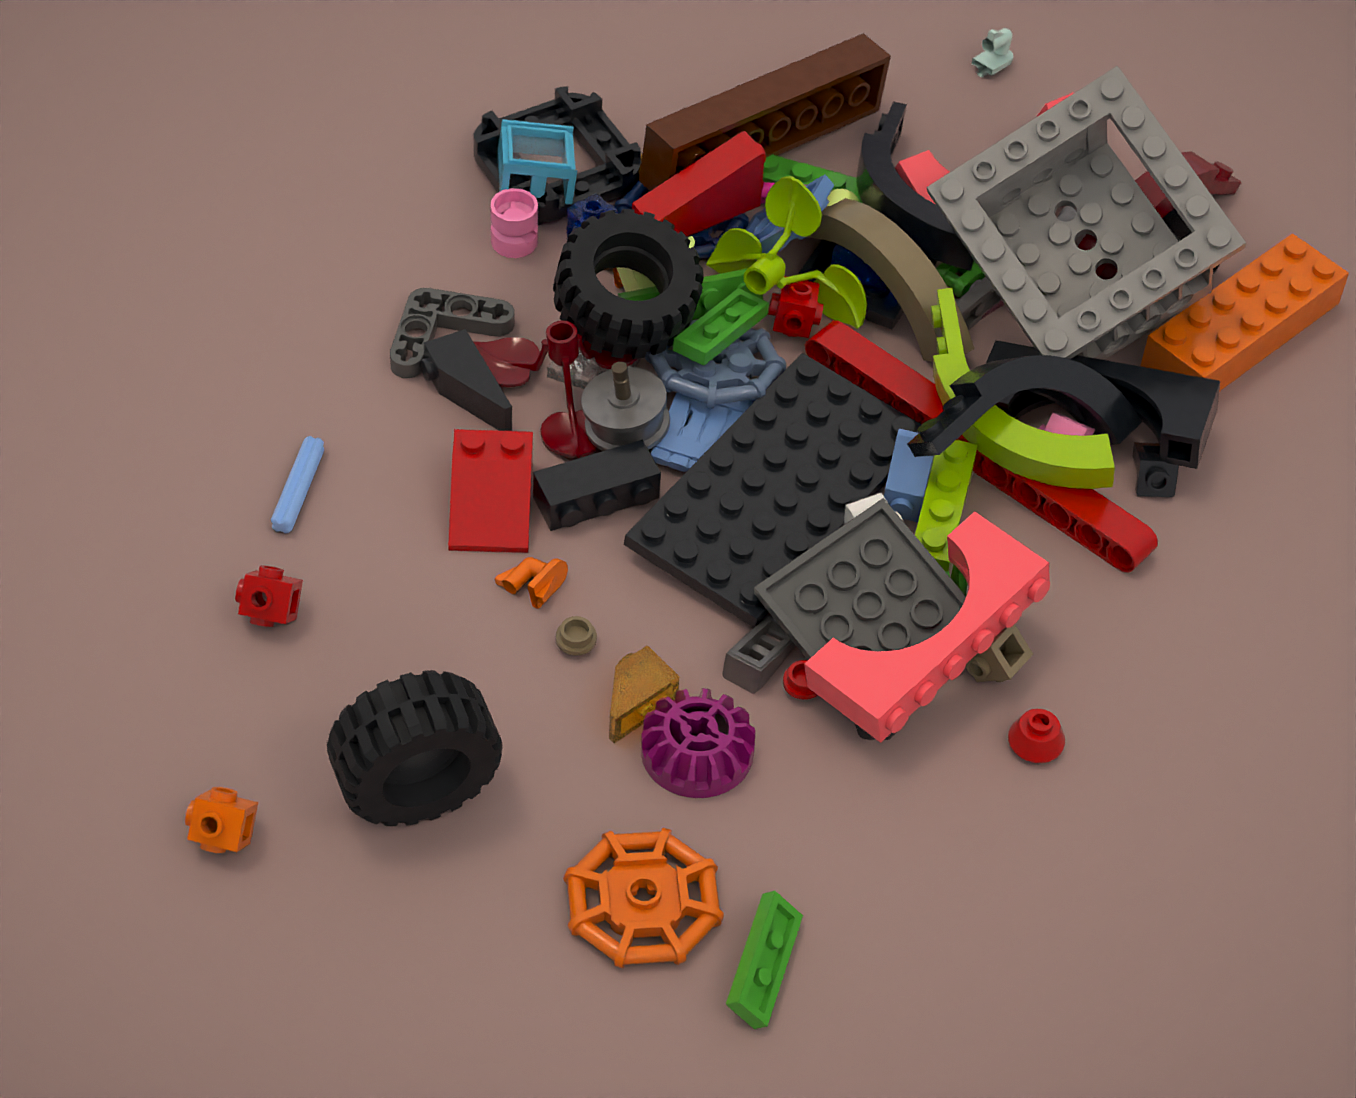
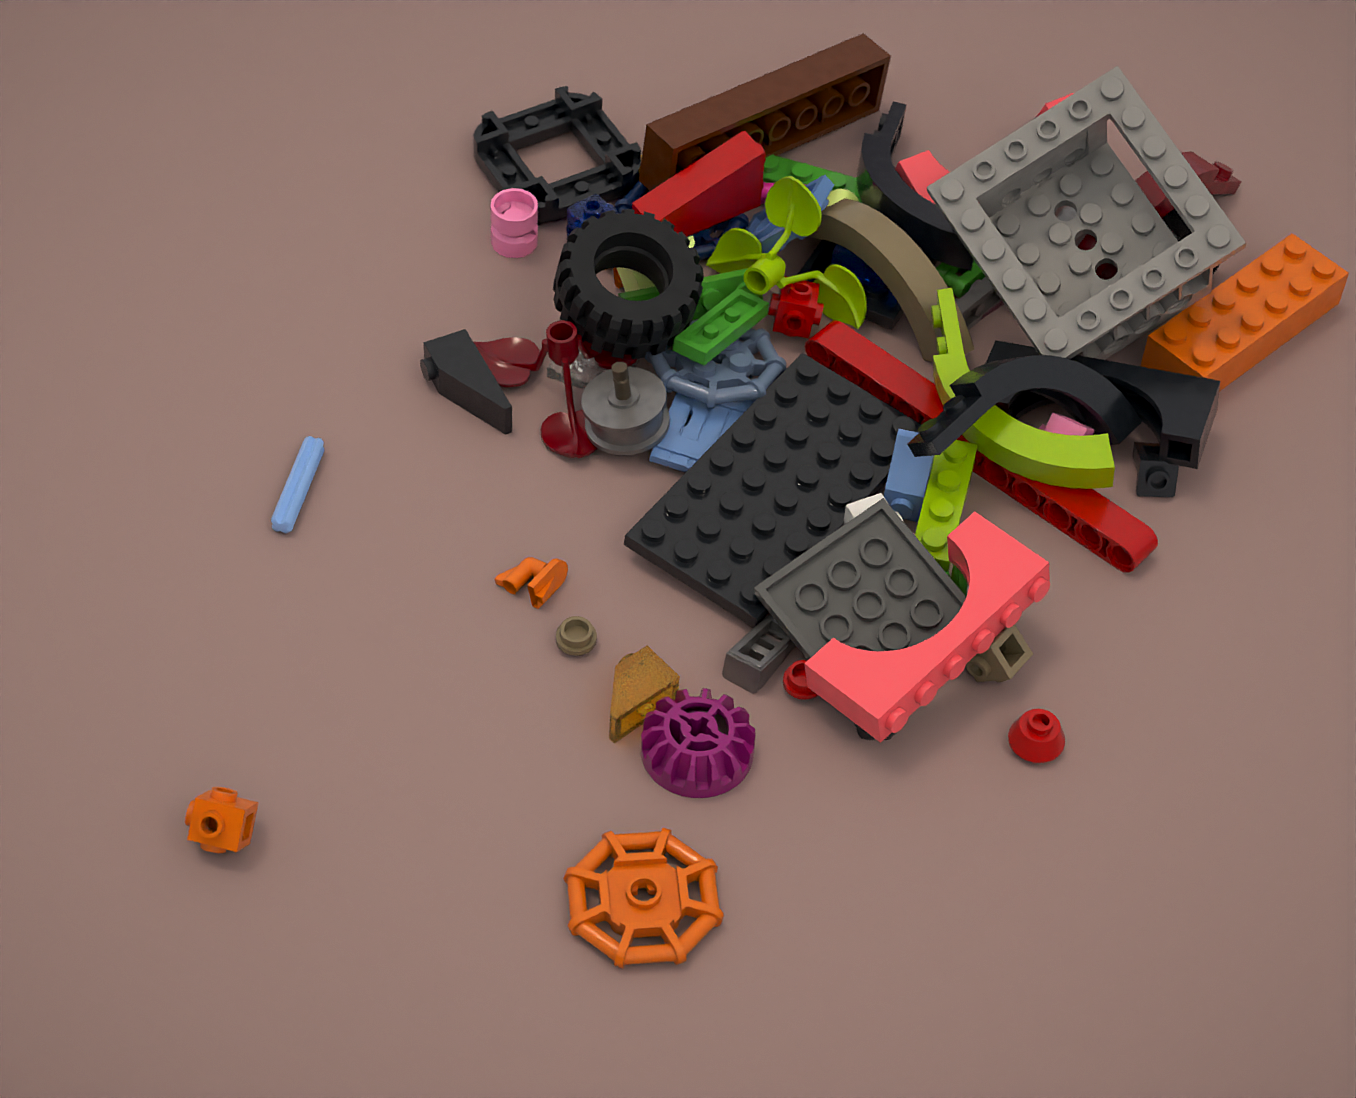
red brick [235,565,303,627] -> none
black tyre [327,670,503,827] -> none
dark grey beam [390,288,514,378] -> none
red slope [448,429,533,553] -> none
medium azure window [498,119,578,204] -> none
black brick [533,439,661,531] -> none
bright green plate [725,891,803,1029] -> none
light aqua piece [971,28,1013,77] -> none

